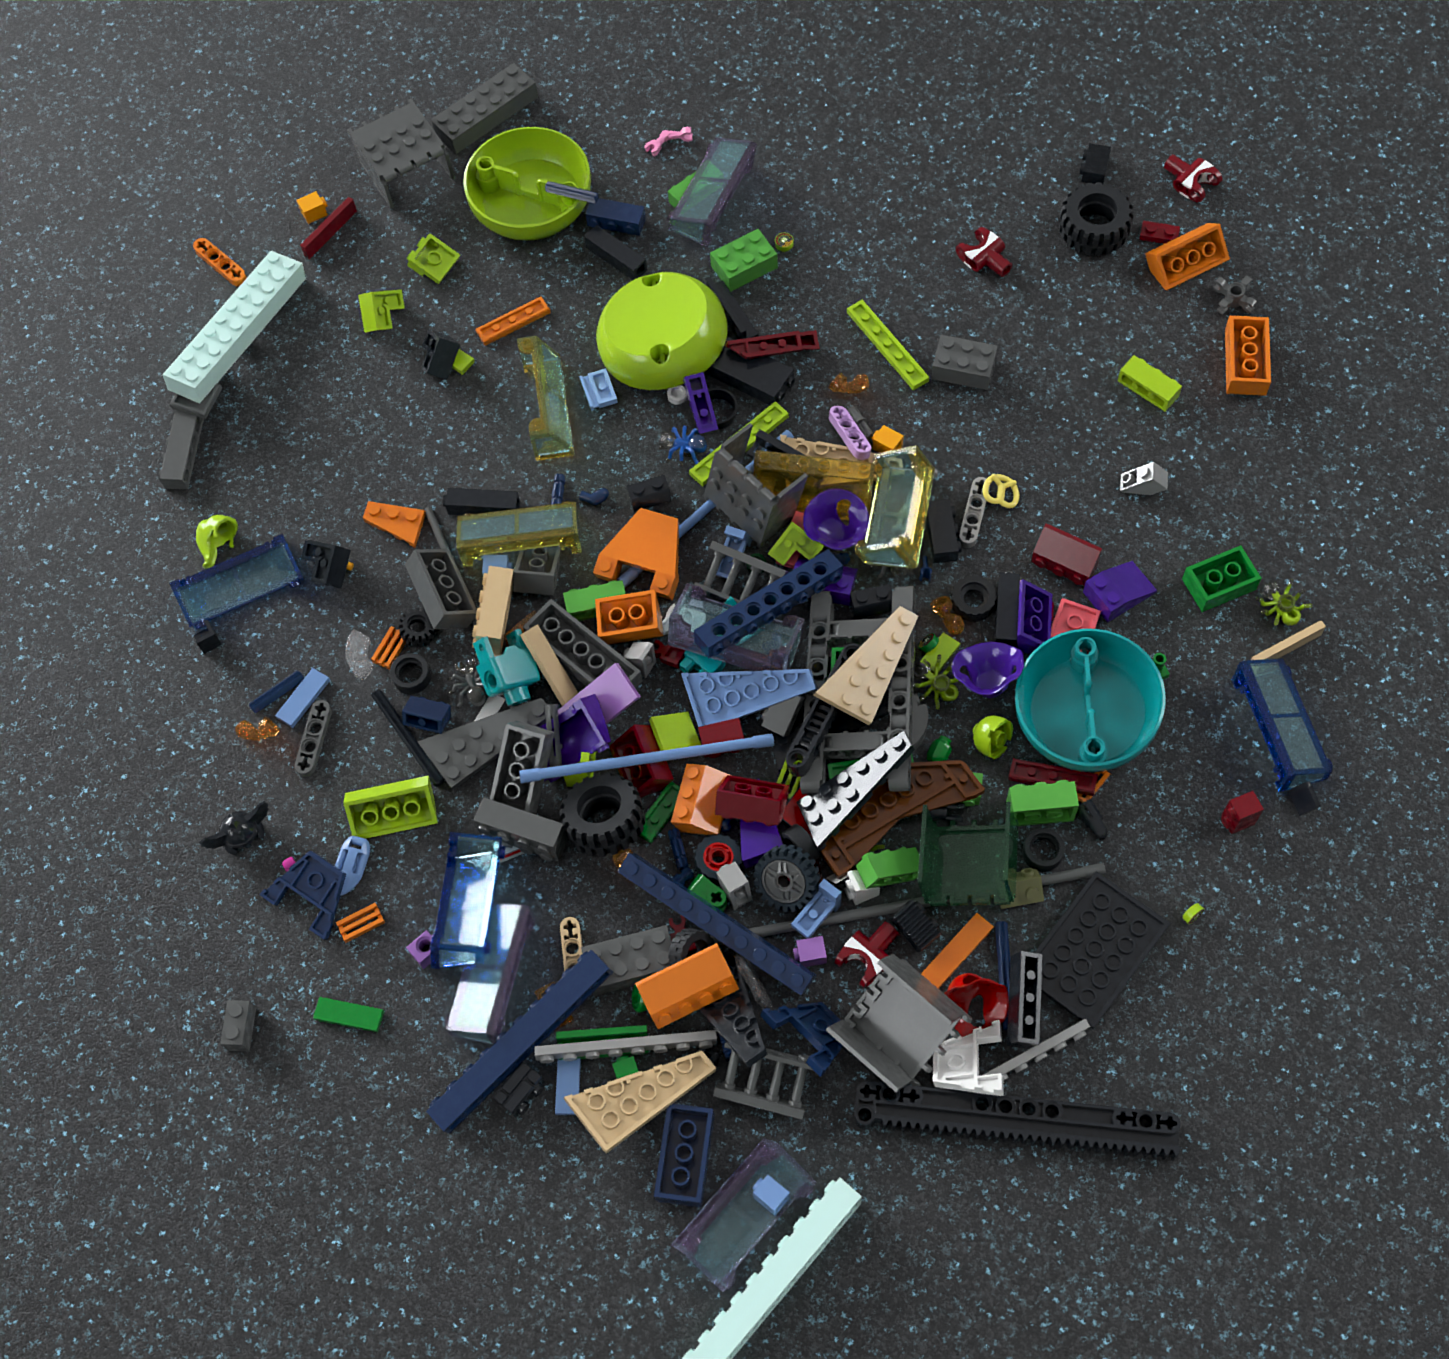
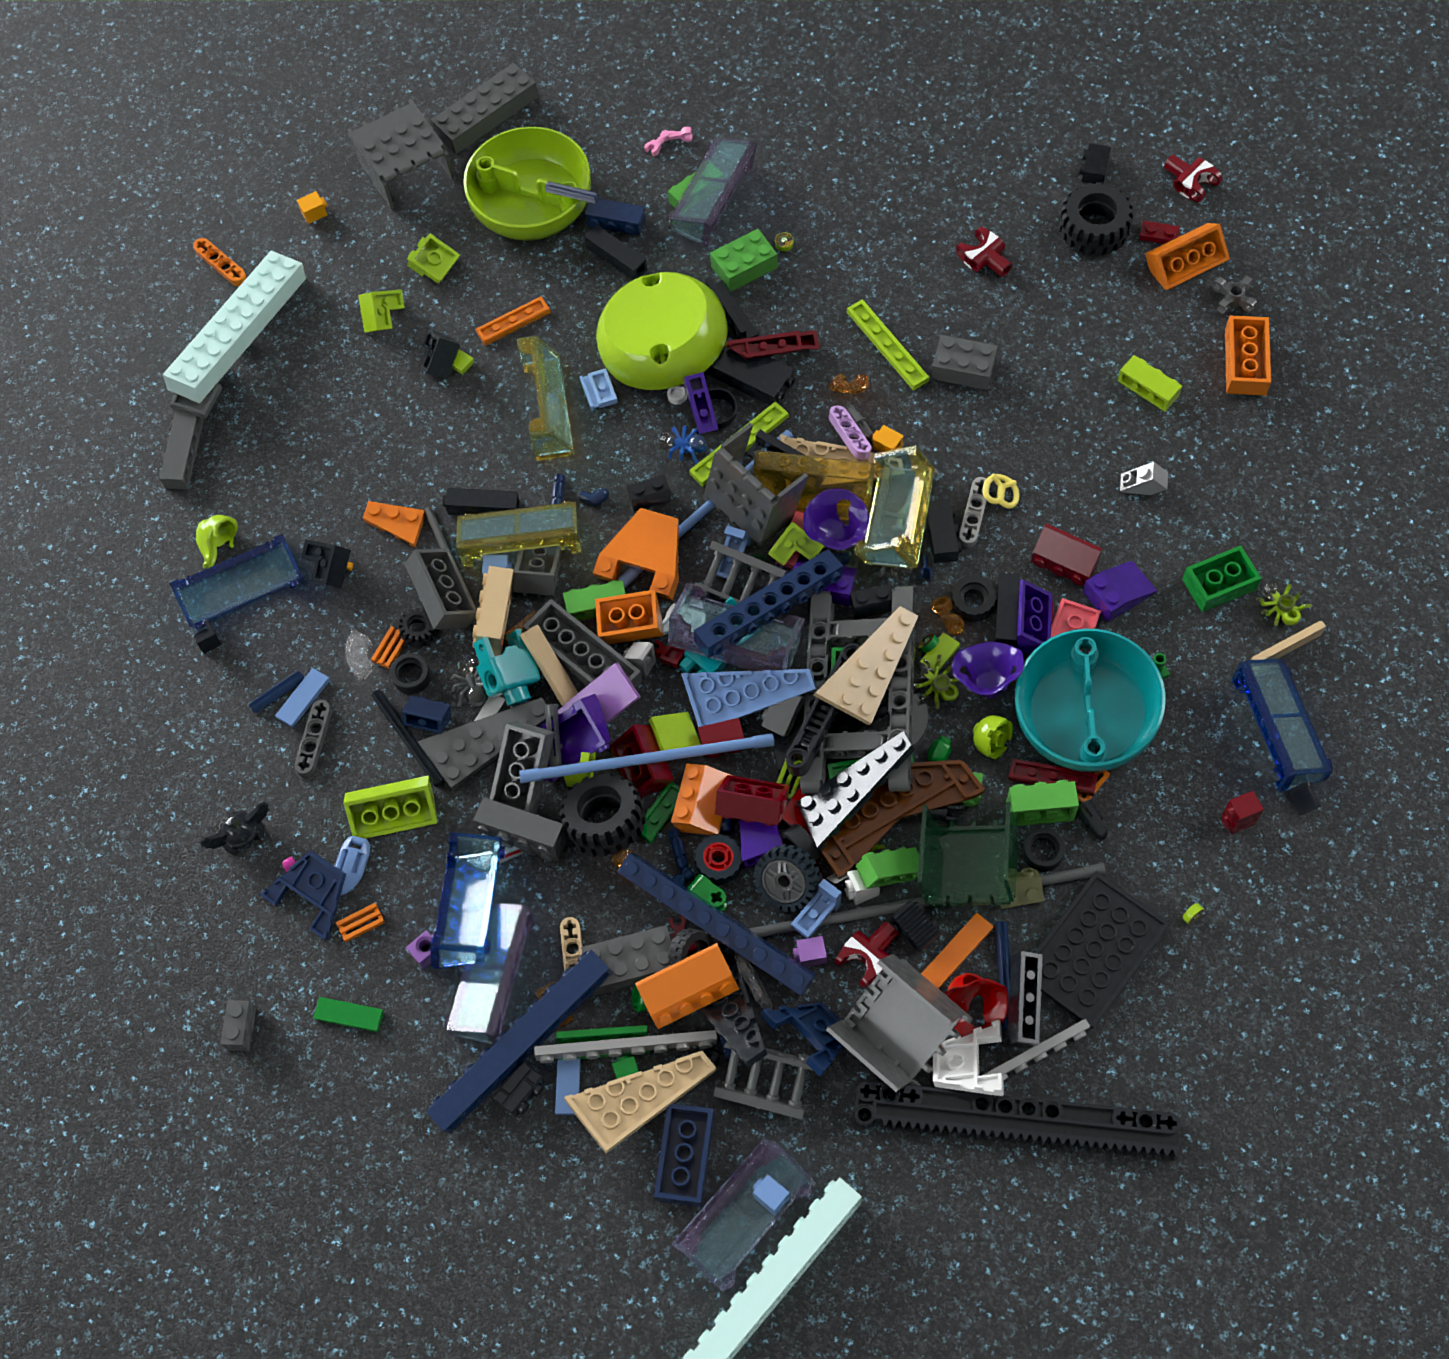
clear orange arm [235,717,280,741] -> none
dark red tile [300,197,357,259] -> none
light grey slope [716,862,753,910] -> none

